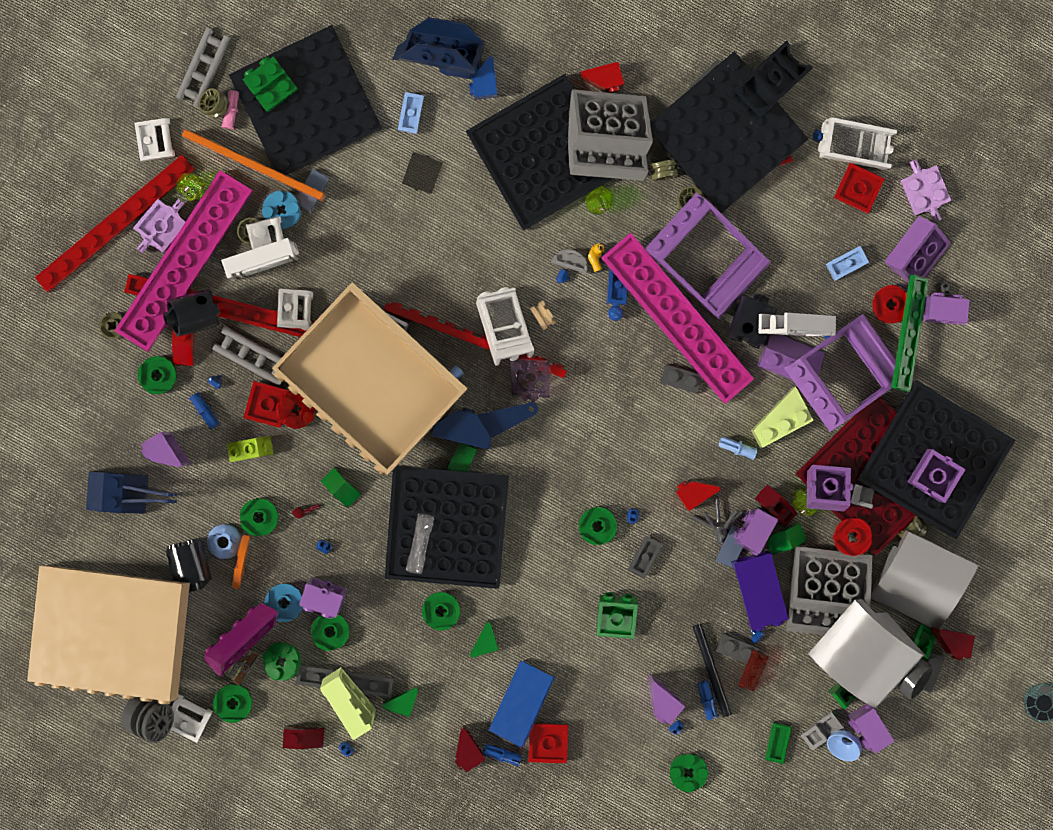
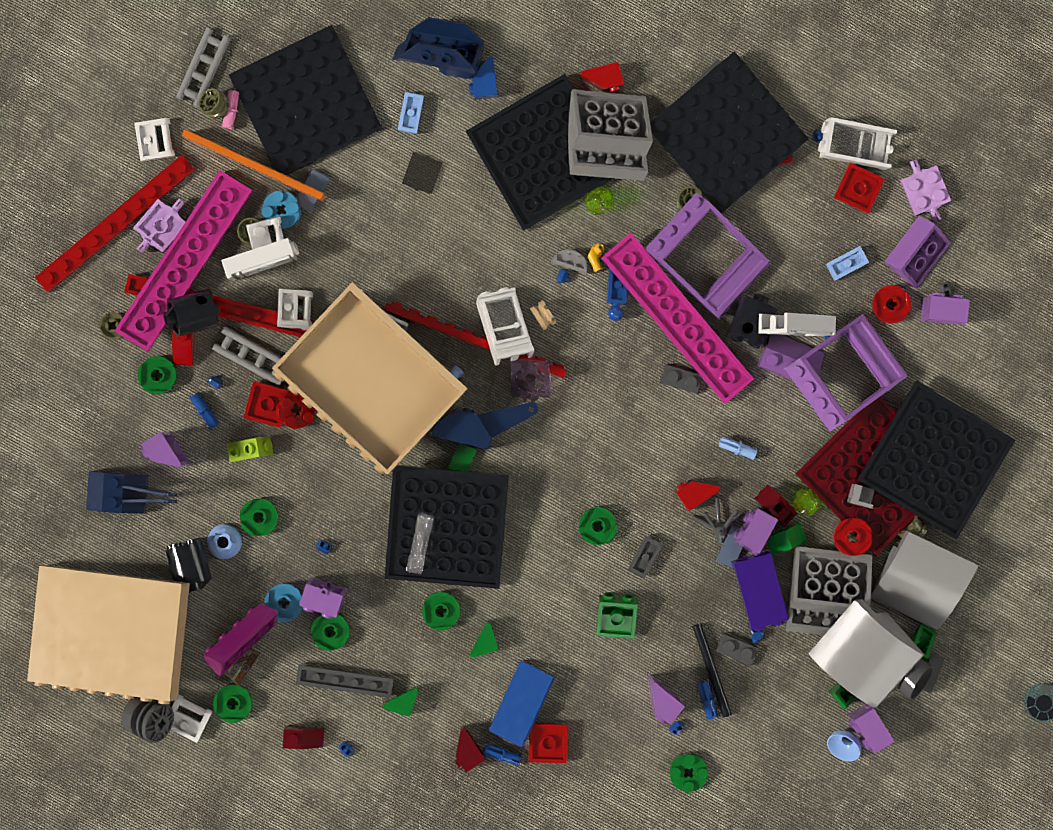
clear neon green head [176,173,205,201] -> none
orange tile [232,535,250,589] -> none
green plate [242,56,298,113] -> none
green plate [263,642,302,681] -> none
dark red hand [292,504,320,519] -> none
yellowish green wedge [320,668,376,740] -> none
green slope [321,468,361,508] -> none
blue rock [627,508,639,524] -> none
olive wheel [649,160,678,181] -> none
black piece [734,40,813,118] -> none
clear red plate [738,650,769,691] -> none
yellowish green wedge [751,386,814,448] -> none
green tile [764,722,792,764] -> none
light grey slope [801,710,844,751] -> none
medium lavender brick [806,465,853,511] -> none
green tile [891,275,929,392] -> none
medium lavender brick [908,449,965,503] -> none
dark red slope [931,627,975,661] -> none

